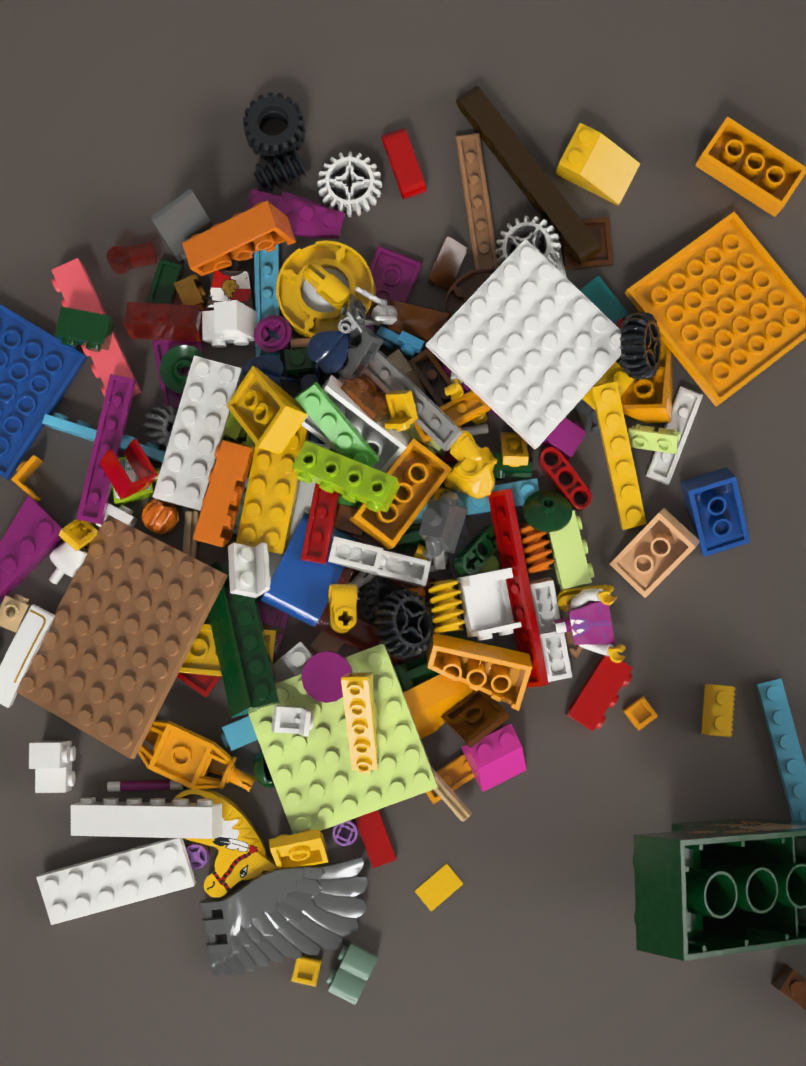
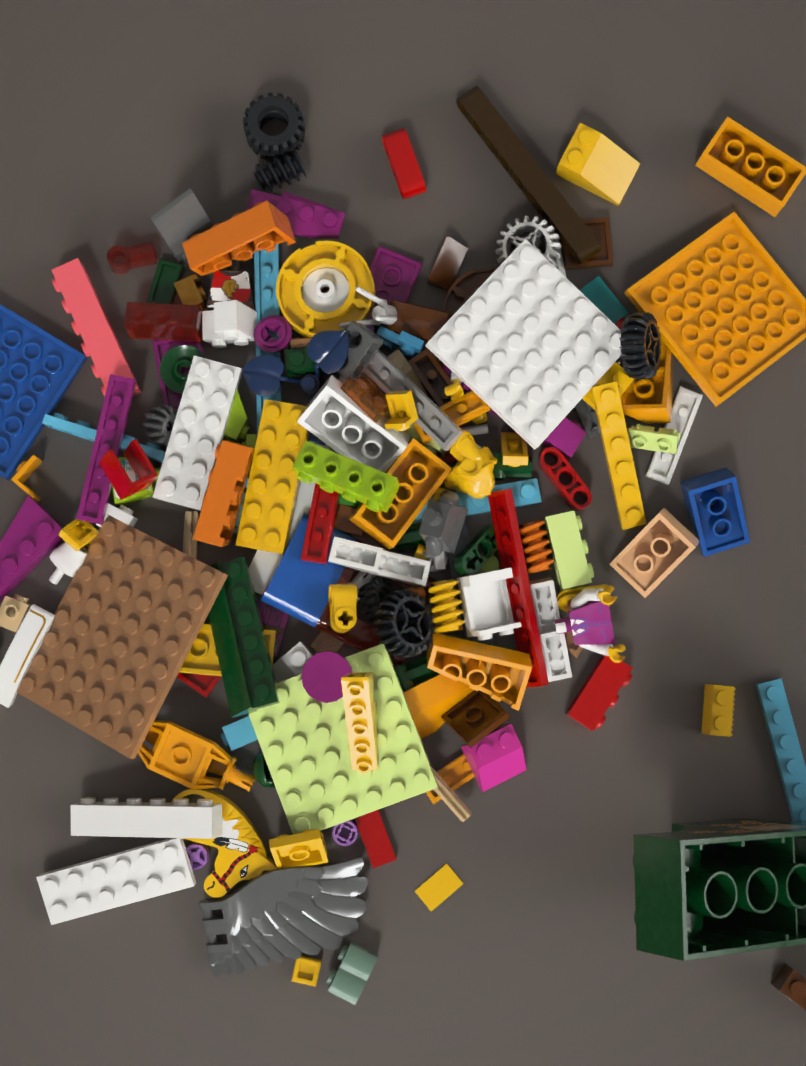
white brick [29,740,76,793] -> none
dark green brick [55,307,115,352] -> none
magenta bar [107,780,184,792] -> none
orange piece [141,499,179,534] -> none
yellow slope [226,366,308,455] -> none
white bracket [228,542,271,598] -> none
white bracket [271,705,313,736] -> none
bright green plate [295,381,379,467] -> none
yellow arm [303,263,350,309] -> none
white gear [317,151,382,218] -> none
dark grey hinge [338,294,367,333] -> none
medium nougat tile [455,133,499,270] -> none
dark green dish [523,490,572,532] -> none
light orange tile [622,696,658,731] -> none

